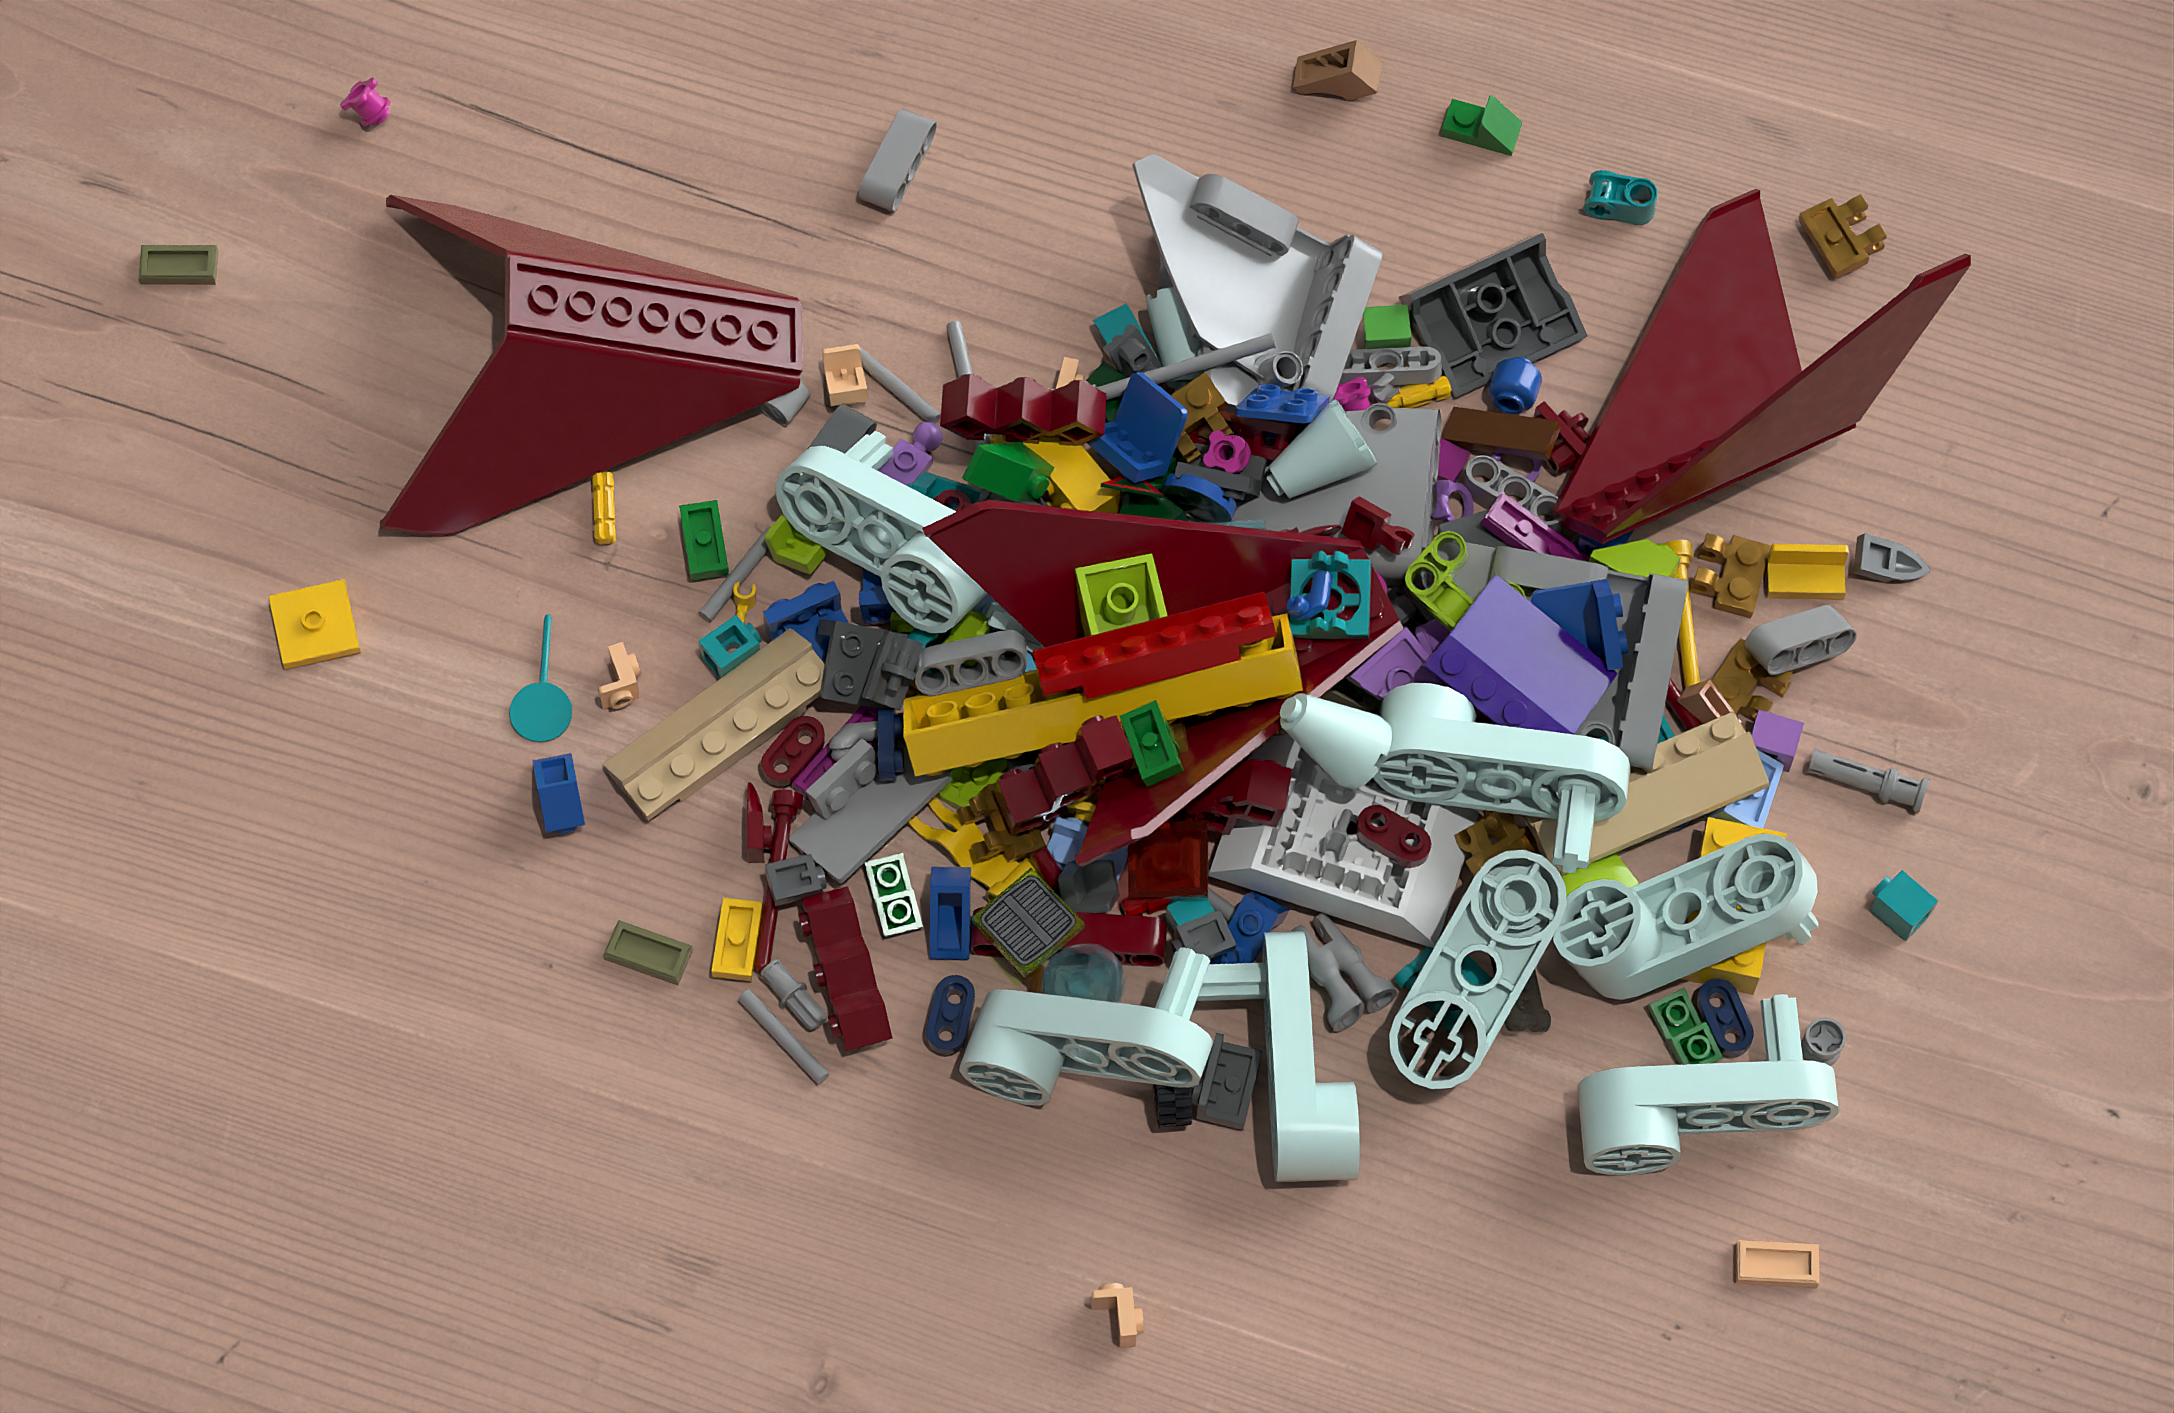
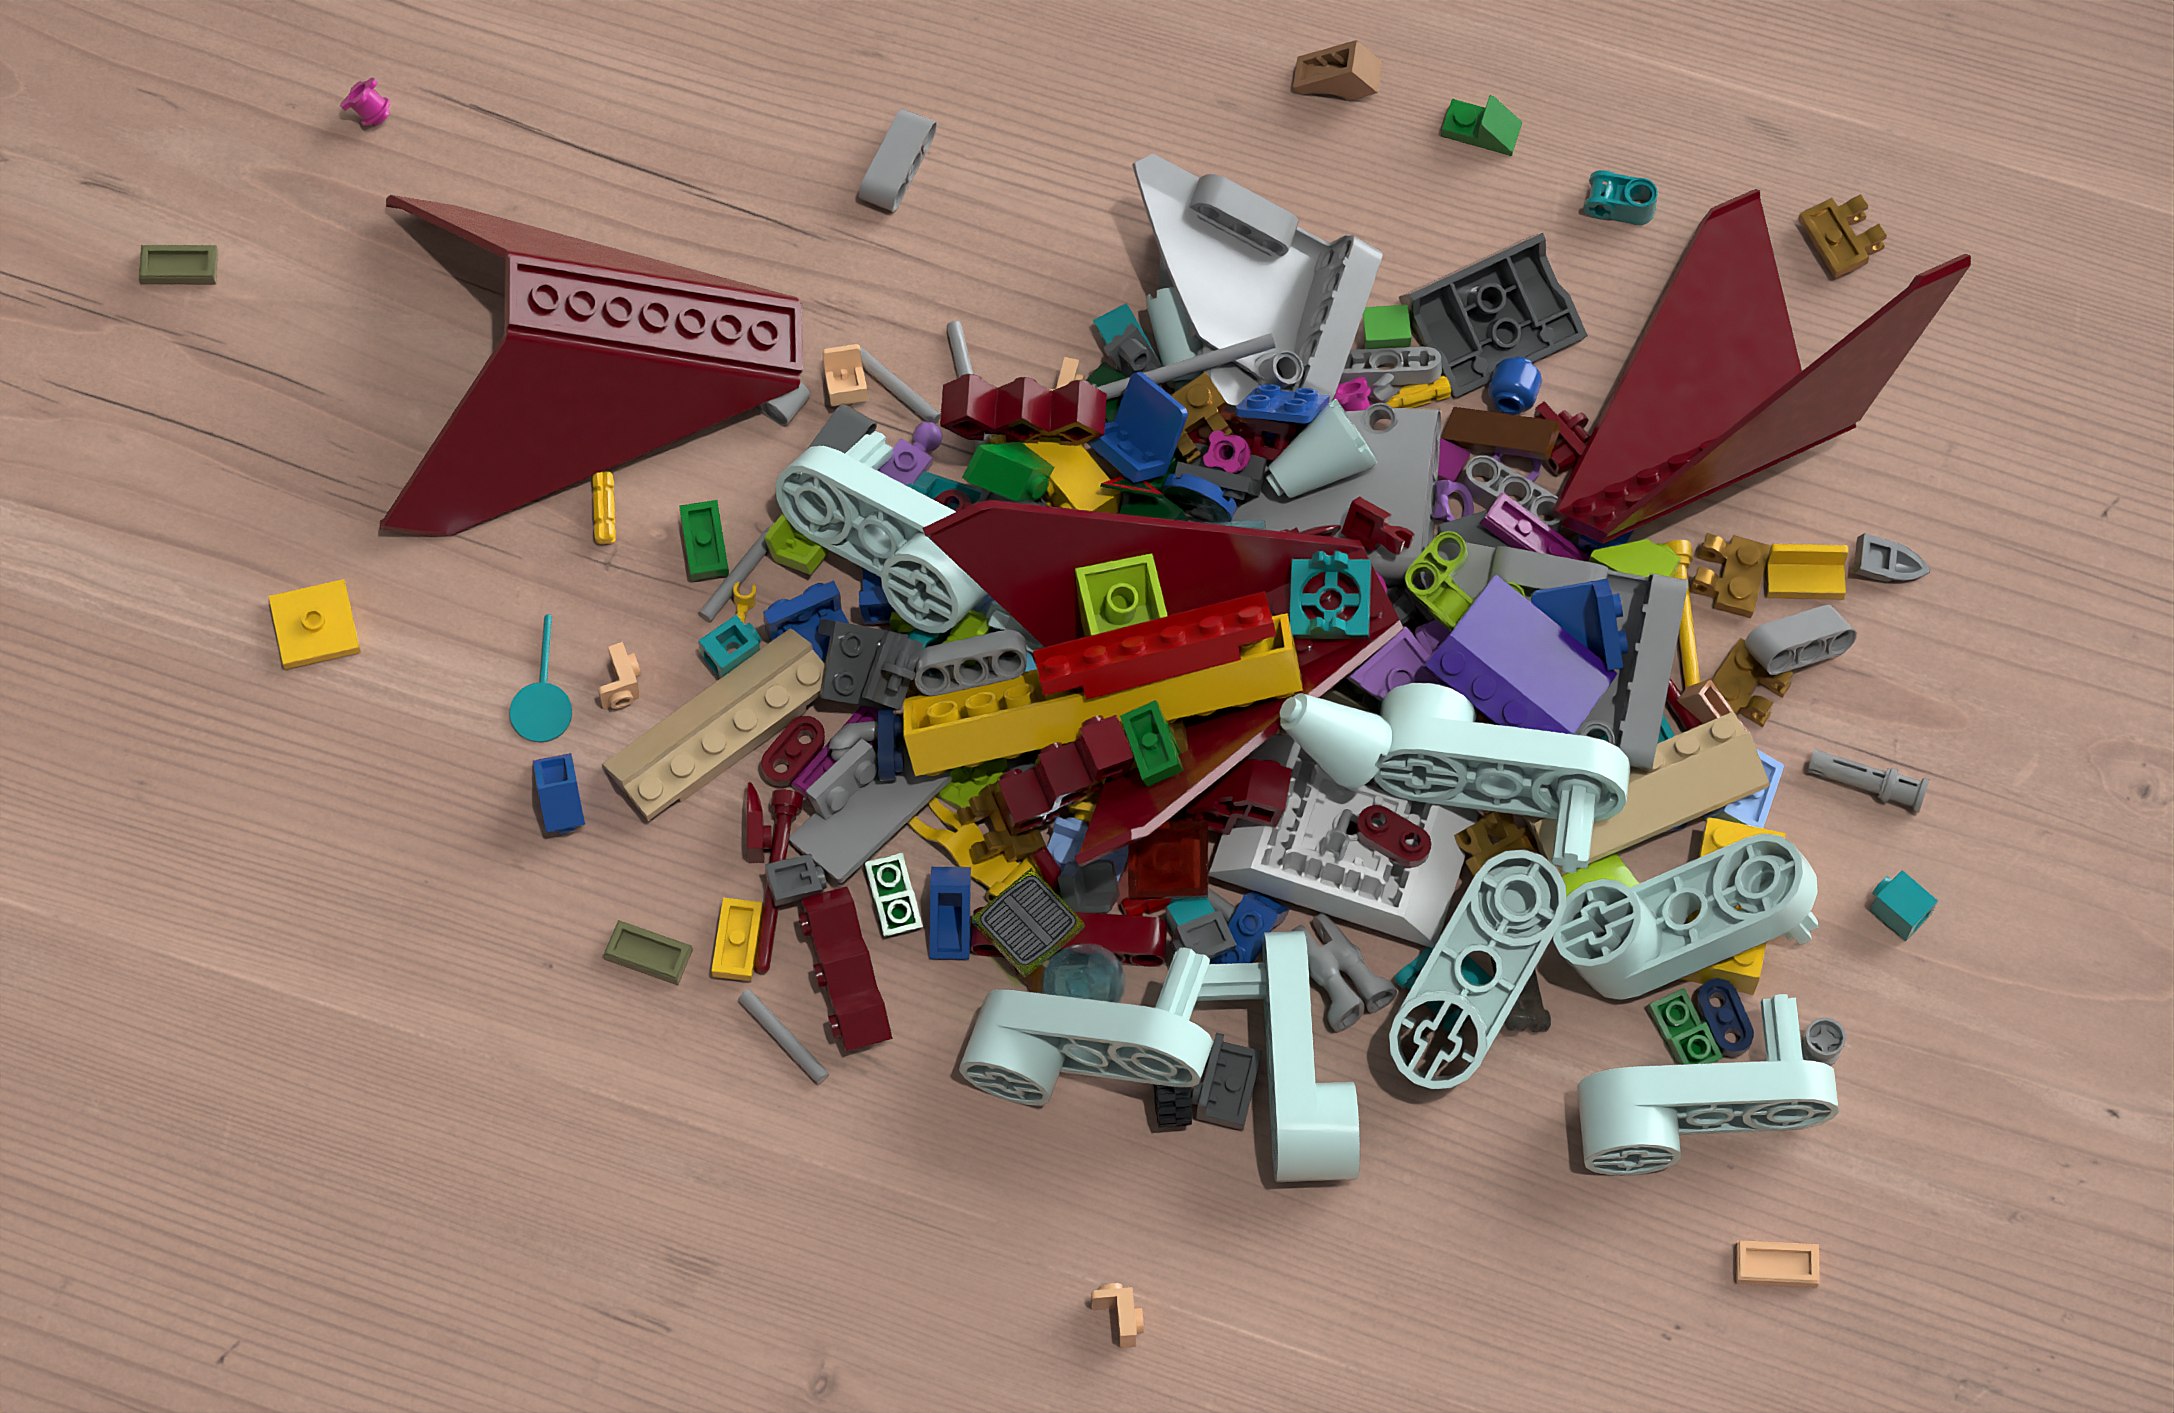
light grey axle [760,959,827,1030] -> none
dark blue plate [926,975,975,1055] -> none
blue arm [1286,571,1333,621] -> none
medium lavender panel [1751,710,1804,772] -> none

